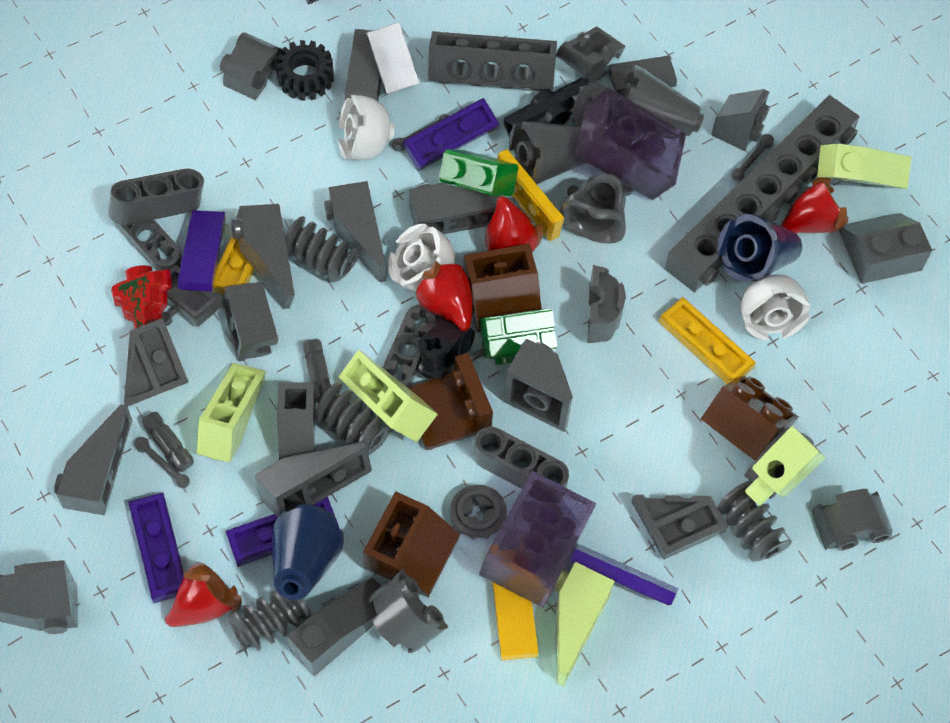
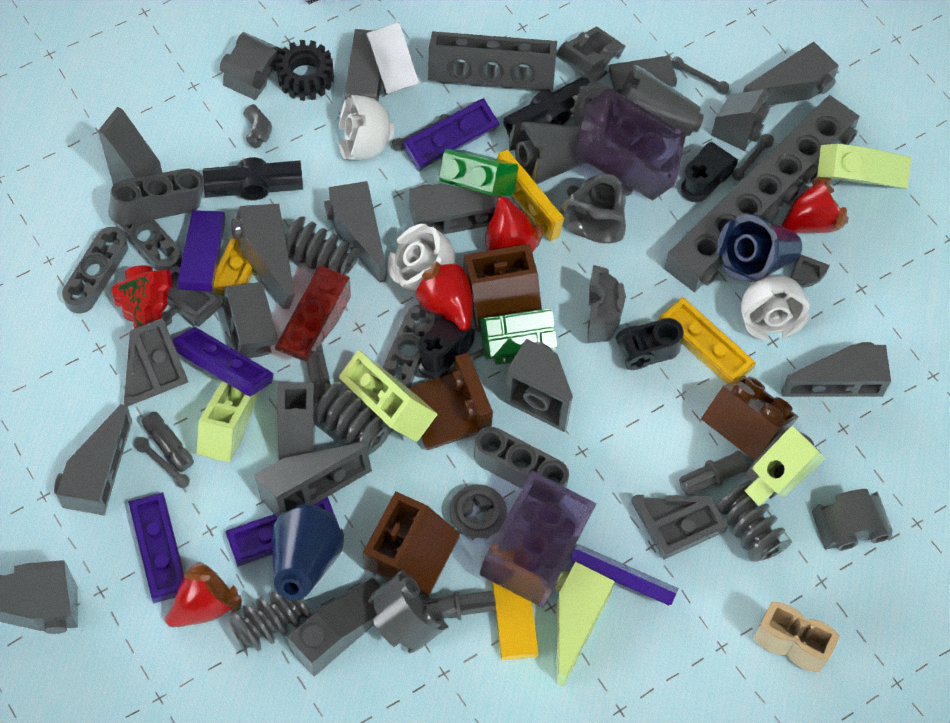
dark grey slope [839,213,932,284] -> none
none -> dark grey beam [62,227,128,314]
none -> dark grey slope [98,107,163,185]
none -> dark purple tile [172,327,274,397]
none -> black piece [202,157,303,201]
none -> dark grey arm [243,104,272,148]
none -> clear red slope [275,265,351,362]
none -> dark grey axle [422,591,496,620]
none -> black piece [615,318,684,370]
none -> dark grey hinge [671,56,729,93]
none -> dark grey axle [679,450,748,496]
none -> black piece [681,141,738,202]
none -> dark grey slope [743,41,839,106]
none -> tan brick [753,602,840,672]
none -> dark grey slope [781,342,891,397]
none -> dark grey tile [790,255,830,288]

